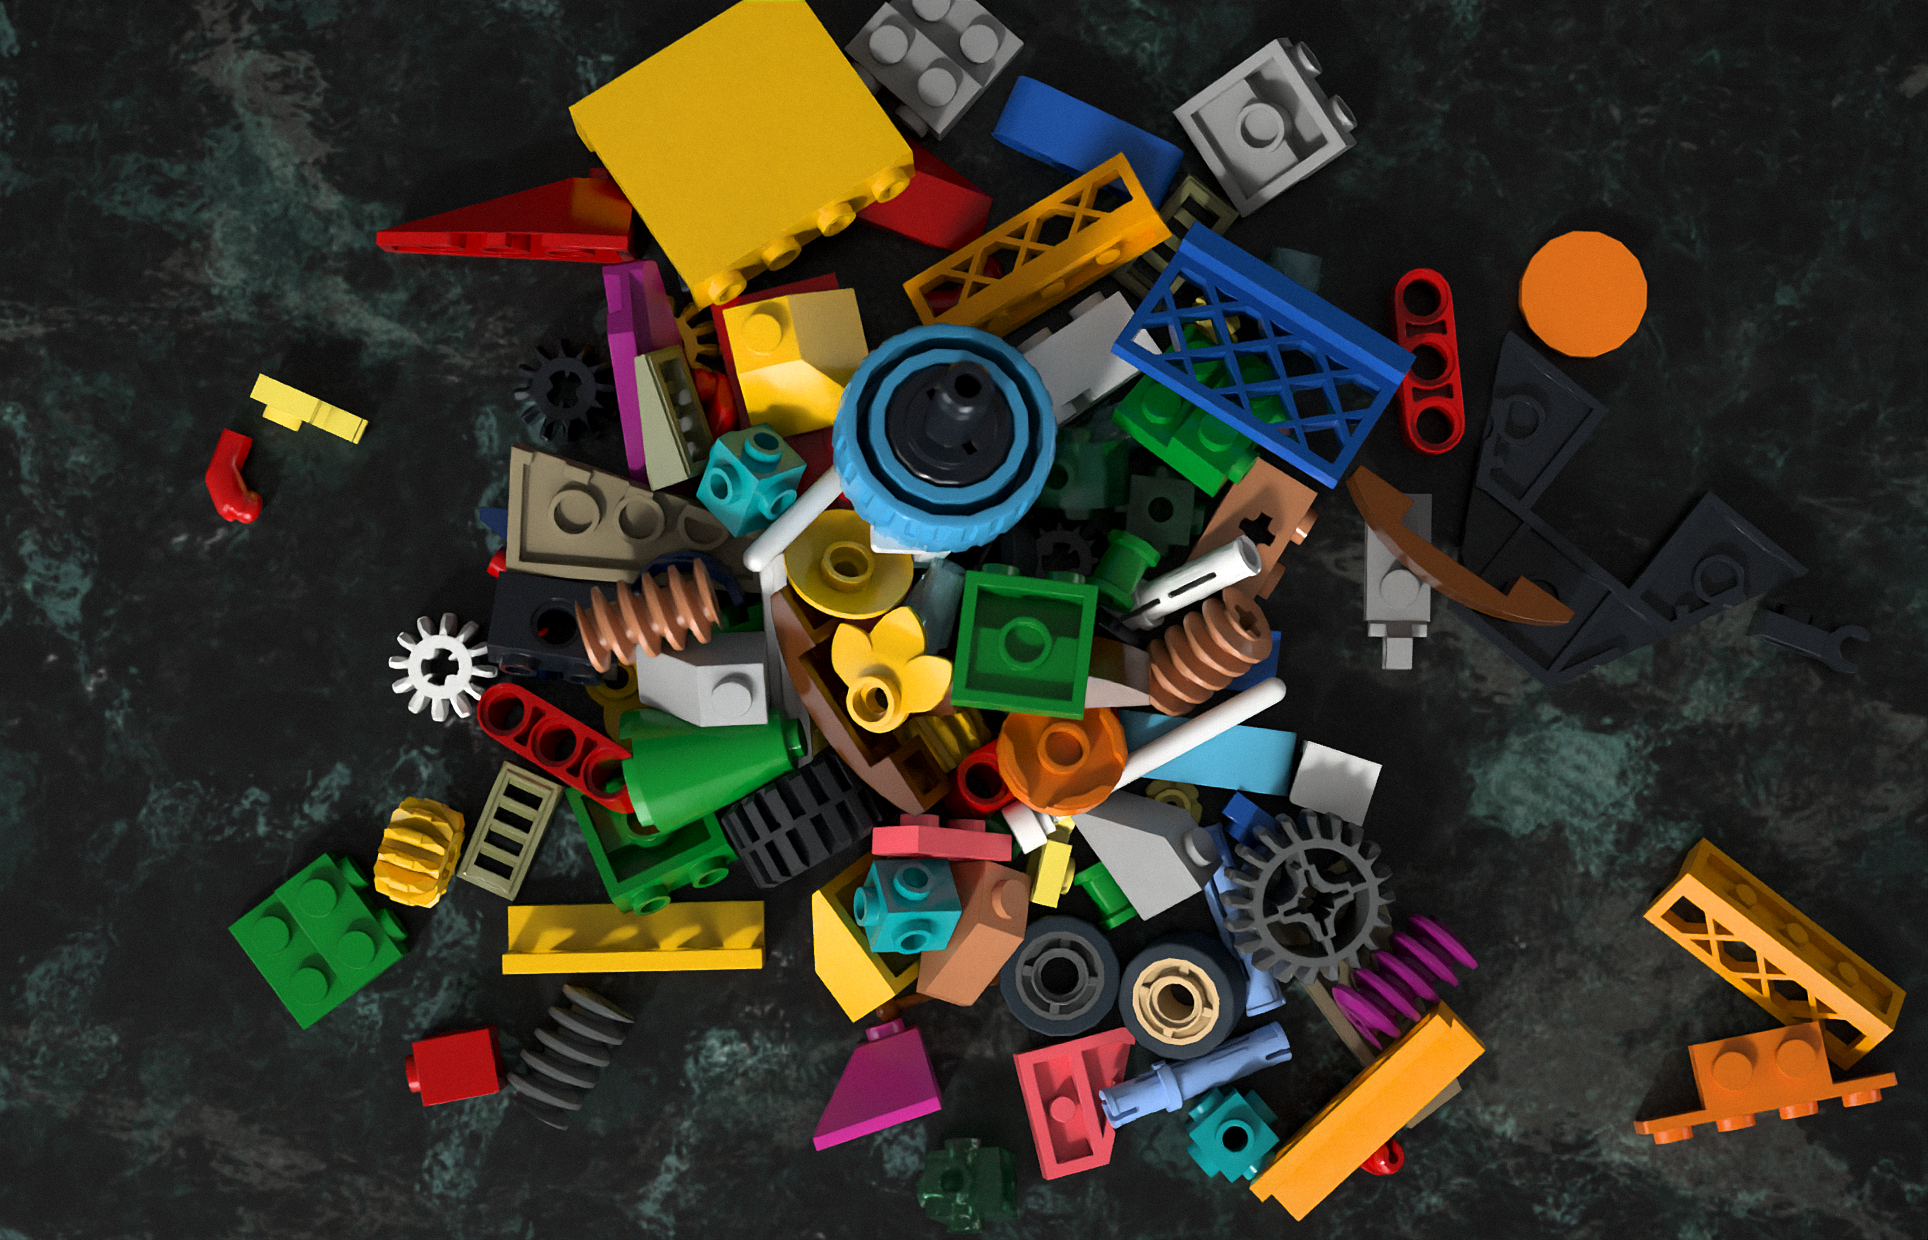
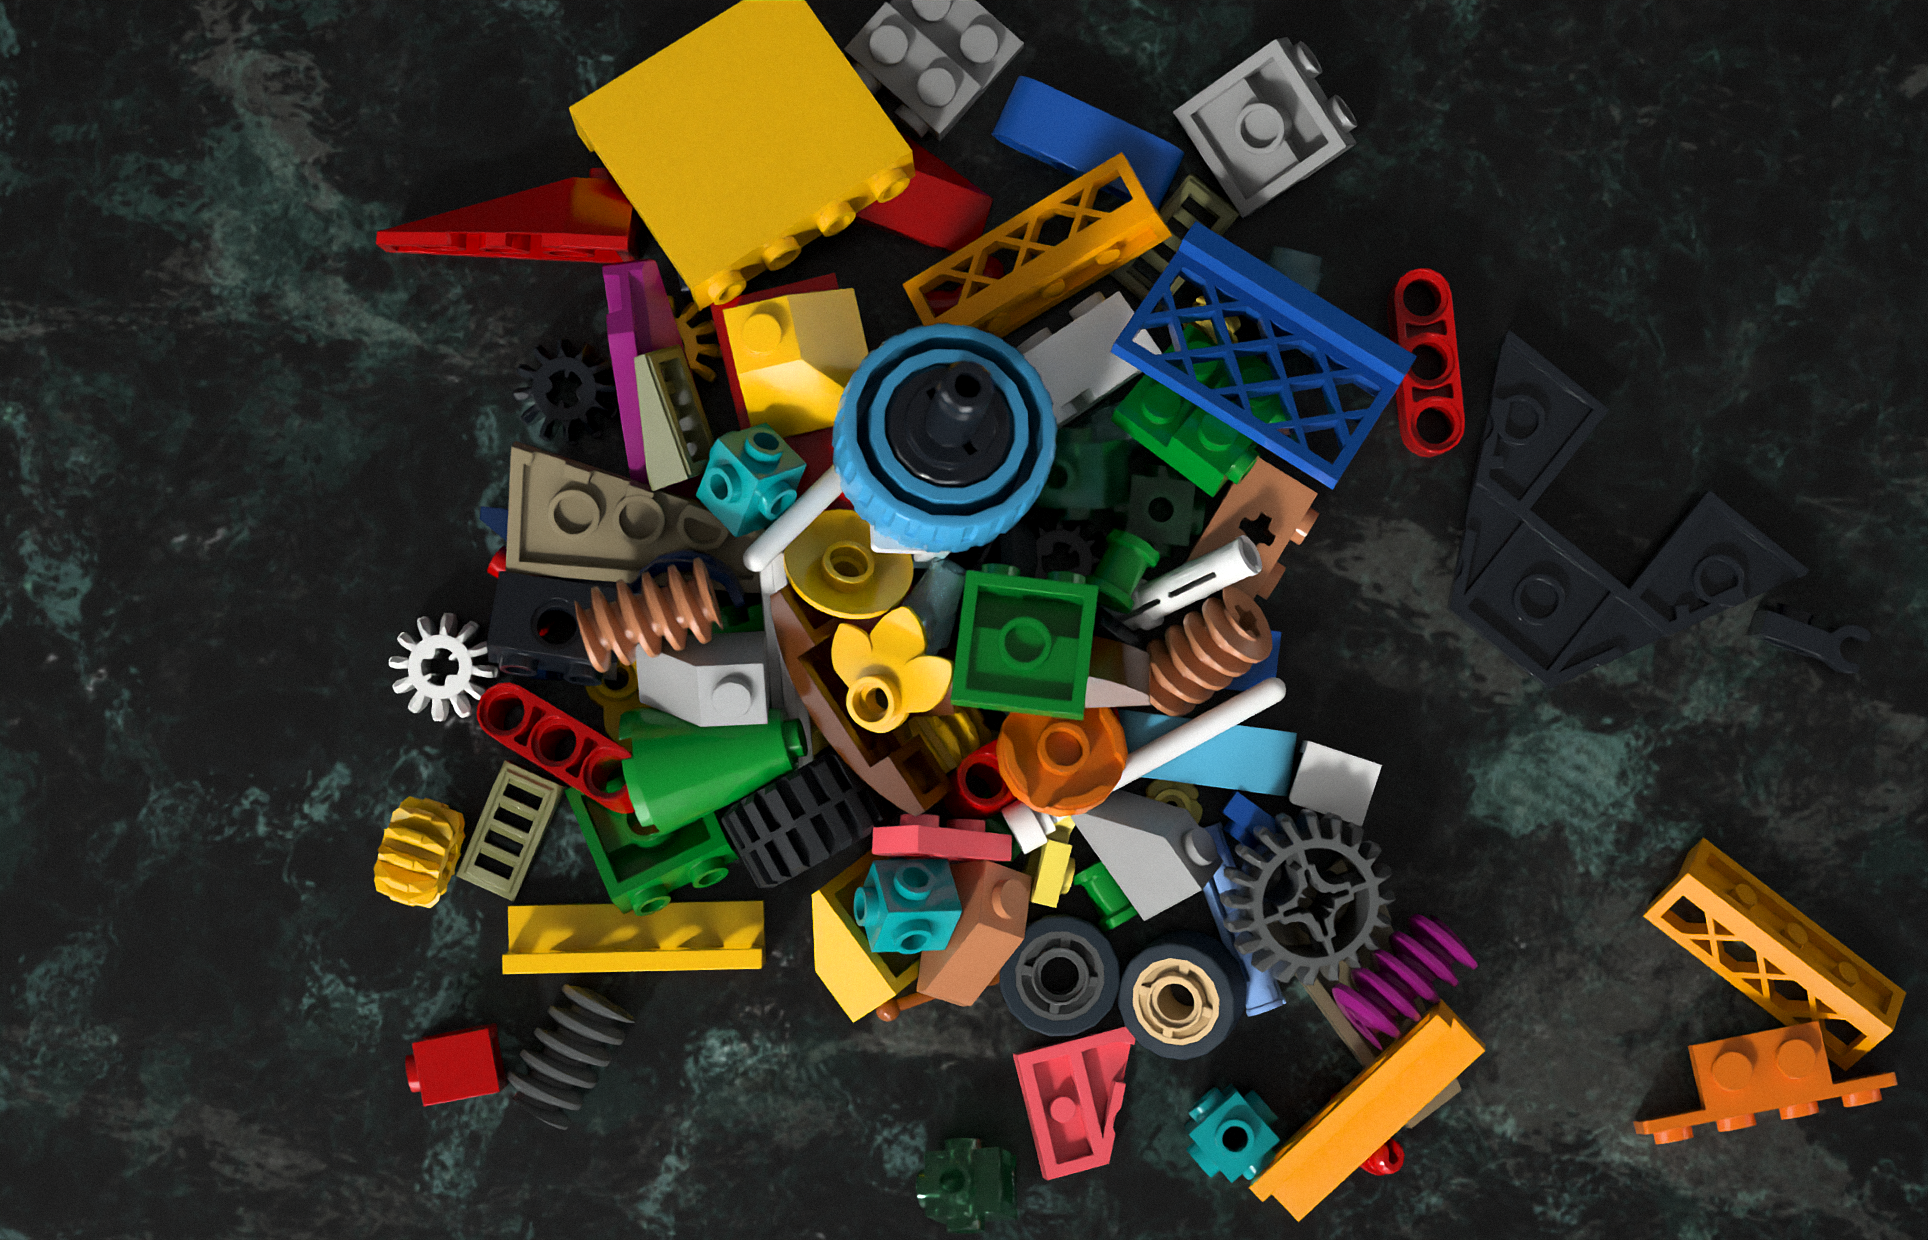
red arm [205,428,263,524] -> none
green plate [228,850,410,1030] -> none
light yellow plate [250,374,369,445] -> none
red arm [691,368,739,442] -> none
dark pink slope [813,1017,942,1151] -> none
light blue pin [1099,1021,1292,1129] -> none
reddish brown slope [1345,464,1575,626] -> none
light grey hinge [1364,494,1432,670] -> none
orange tile [1518,231,1647,358] -> none

